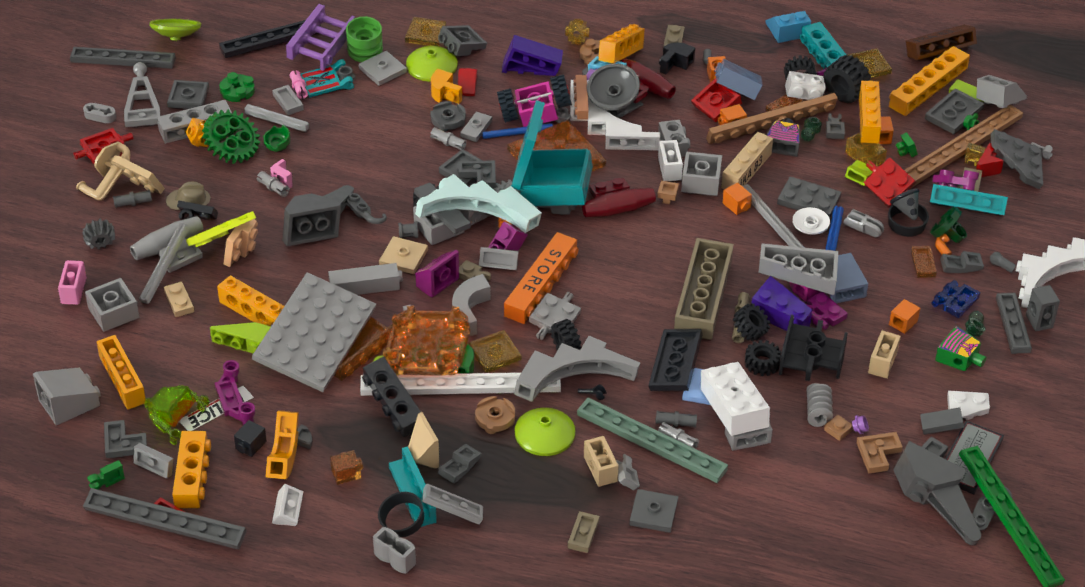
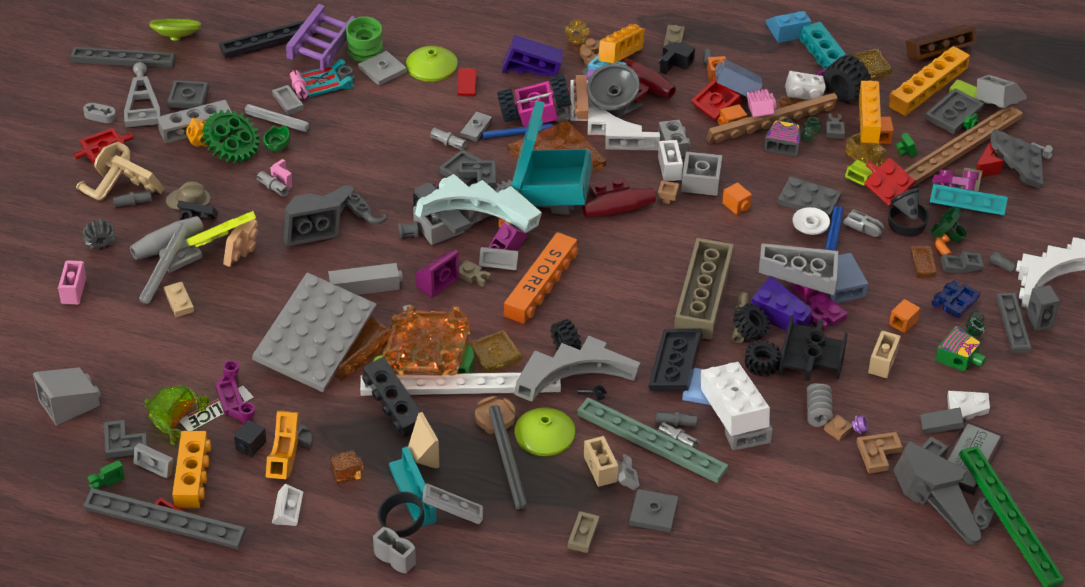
light grey brick [85,278,139,332] -> none
light orange brick [96,335,146,410] -> none
lime slope [210,322,271,354] -> none
light orange brick [217,275,284,326] -> none
green plate [219,72,255,102] -> none
tan plate [379,236,428,275] -> none
clear yellow plate [405,17,446,46] -> none
dark grey plate [430,101,466,132] -> none
light orange brick [431,69,462,104] -> none
dark grey plate [438,25,487,57] -> none
dark grey slope [438,444,482,483] -> none
light grey arch [452,274,491,336] -> none
light grey plate [529,292,581,340] -> none
tan brick [721,132,773,189] -> none
light grey axle [743,184,805,248] -> none
black tyre [784,55,817,80] -> none
clear yellow tile [965,143,986,166] -> none
none -> dark grey axle [489,405,527,510]
none -> bright pink brick [747,89,777,118]

